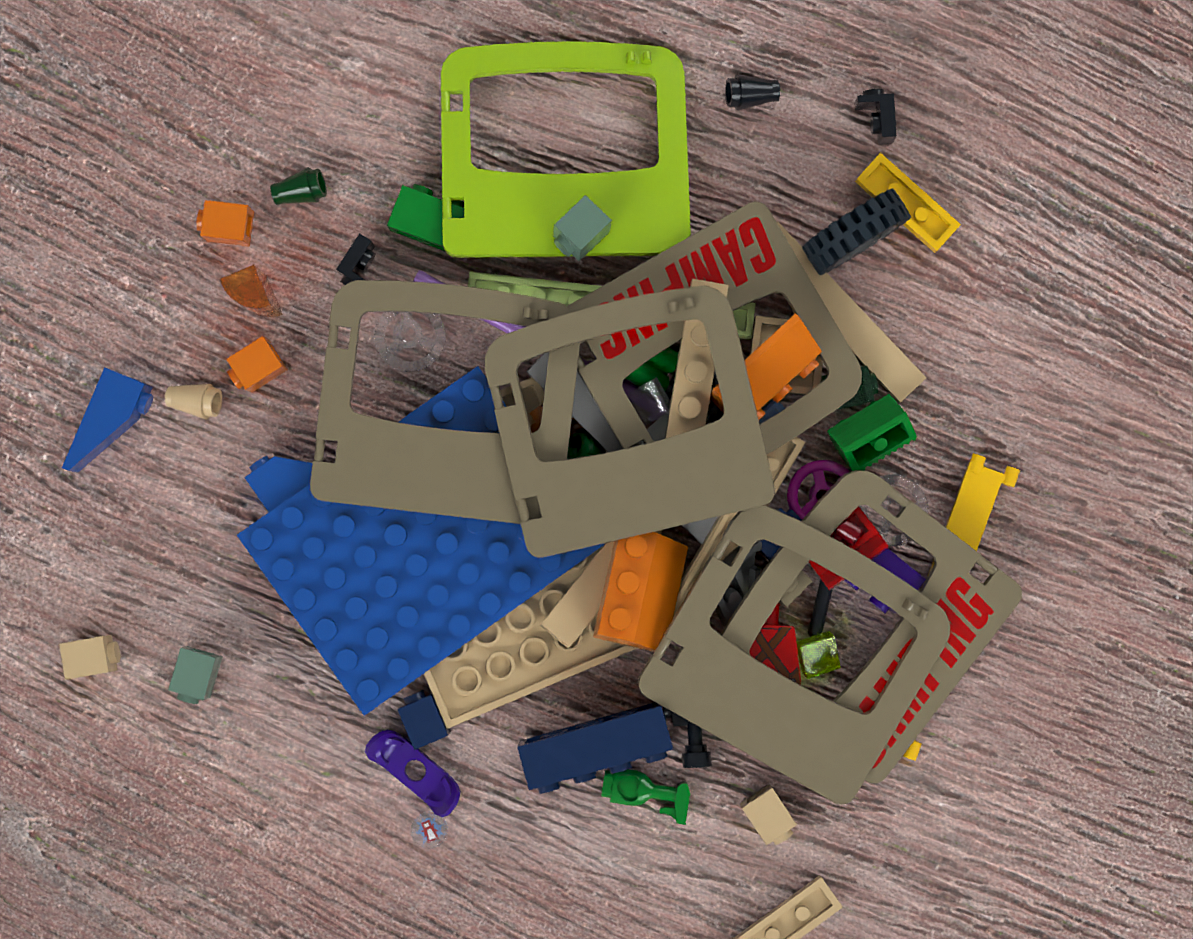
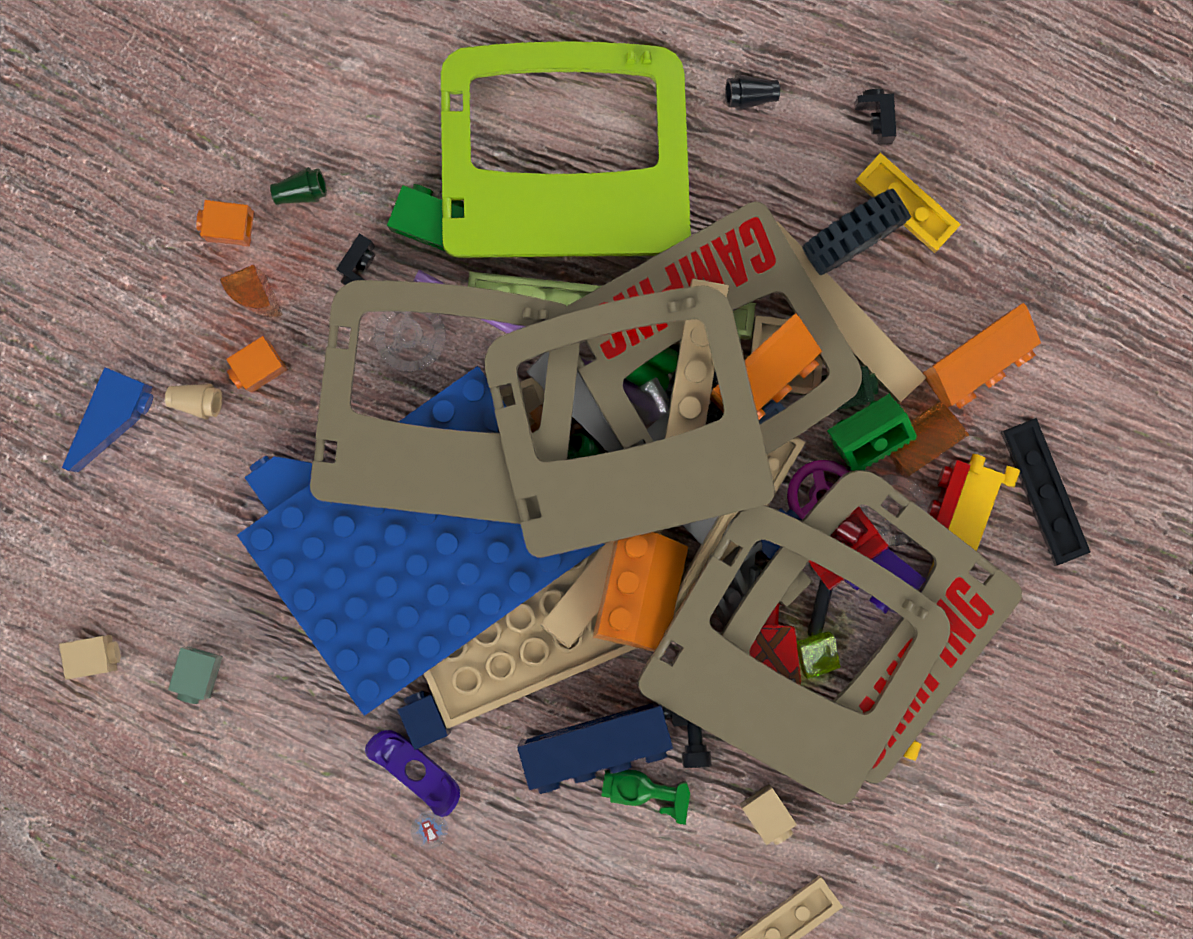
sand green brick [553,195,612,261] -> none
none -> clear orange brick [888,402,969,478]
none -> orange slope [922,302,1041,409]
none -> red plate [927,460,971,530]
none -> black tile [1001,418,1091,566]

